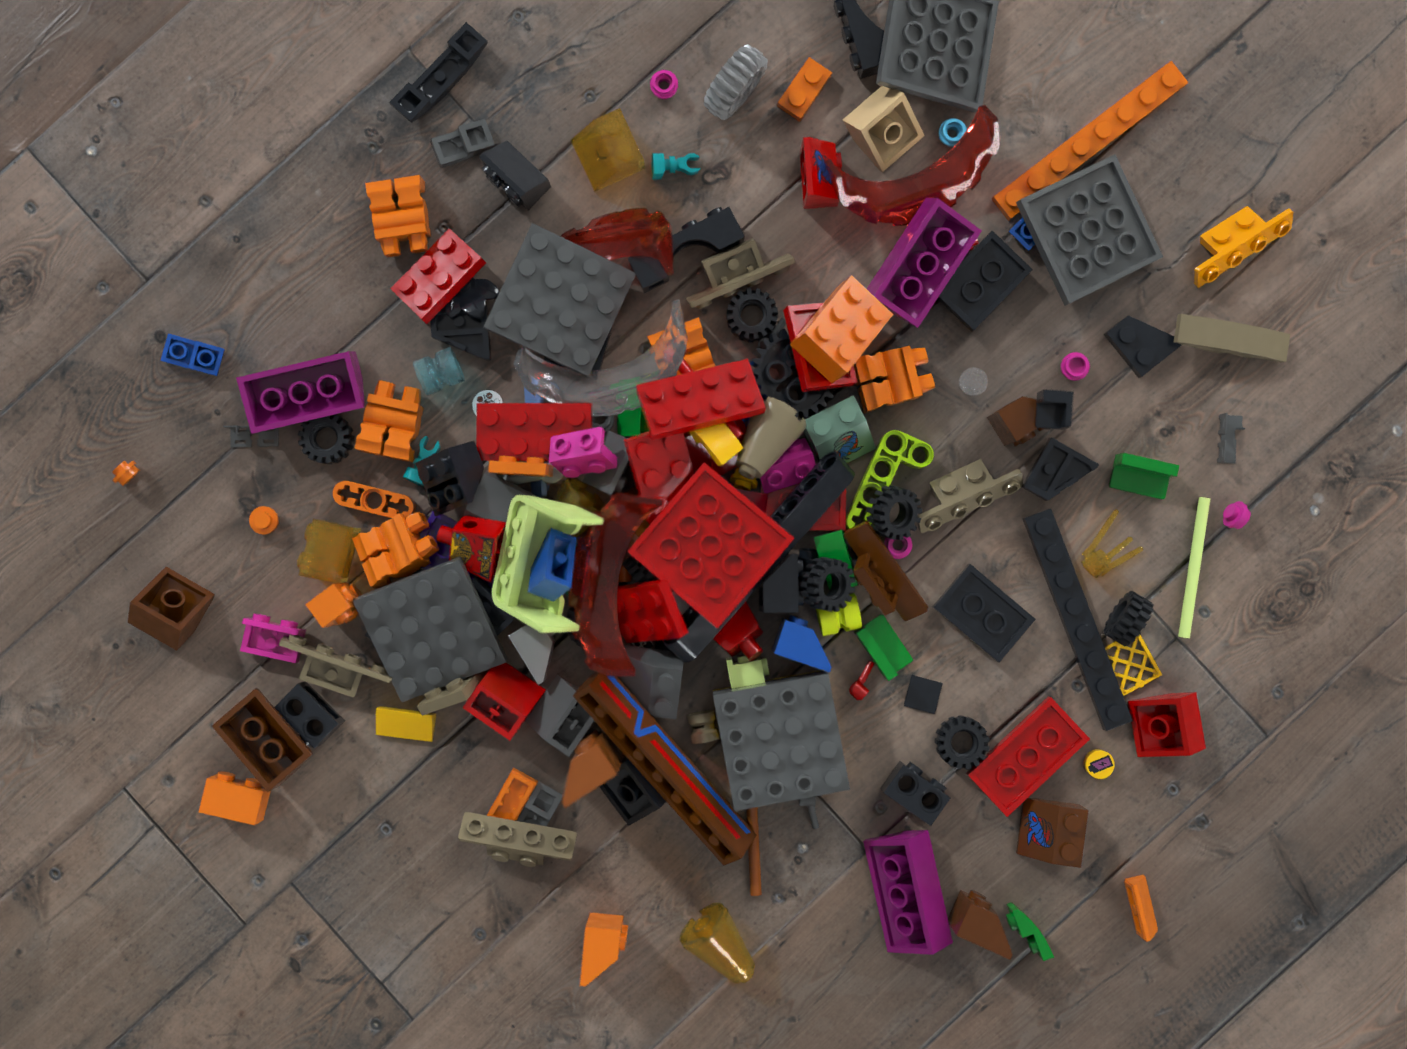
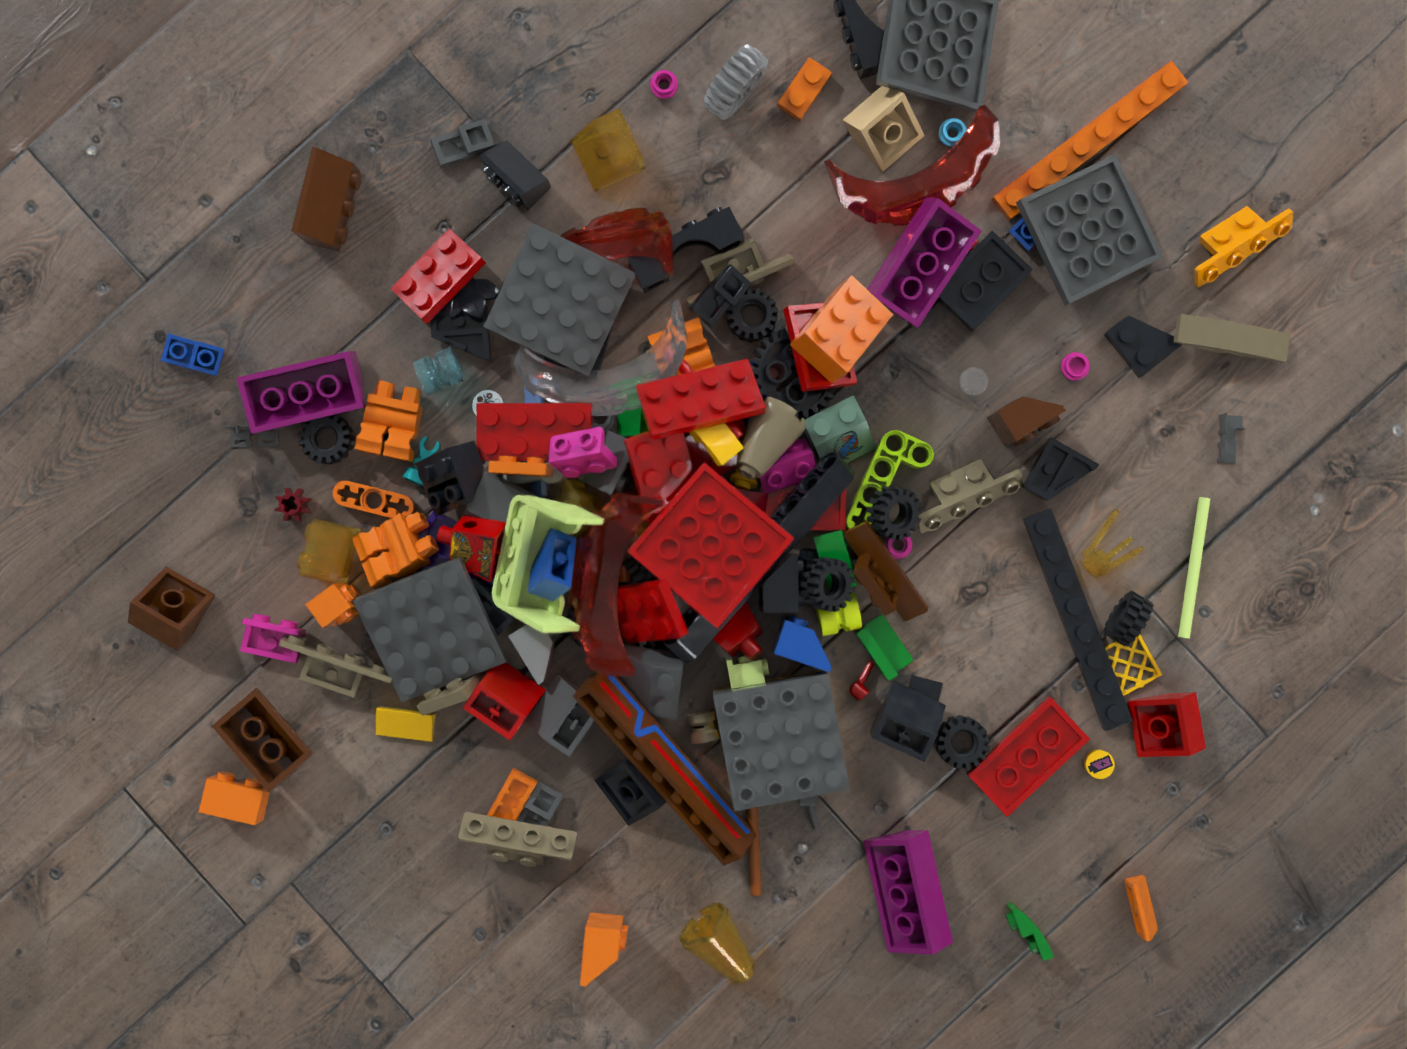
orange plate [112,460,140,486] -> none
orange plate [249,506,279,535] -> none
black brick [274,681,345,748] -> none
orange hips [365,175,431,258] -> none
black slope [389,22,488,123] -> none
dark orange slope [562,729,623,808] -> none
teal piece [651,153,700,180] -> none
red slope [799,137,844,209] -> none
orange hips [853,345,935,414] -> none
black brick [880,761,951,826] -> none
black plate [932,564,1036,663] -> none
reddish brown slope [948,890,1013,960] -> none
reddish brown slope [1016,797,1089,868] -> none
black panel [1035,389,1074,430] -> none
green panel [1109,453,1180,499] -> none
dark pink plate [1223,501,1251,529] -> none
none -> dark red gear [274,488,312,522]
none -> reddish brown slope [291,147,362,252]
none -> black slope [689,264,752,327]
none -> black slope [870,681,946,762]

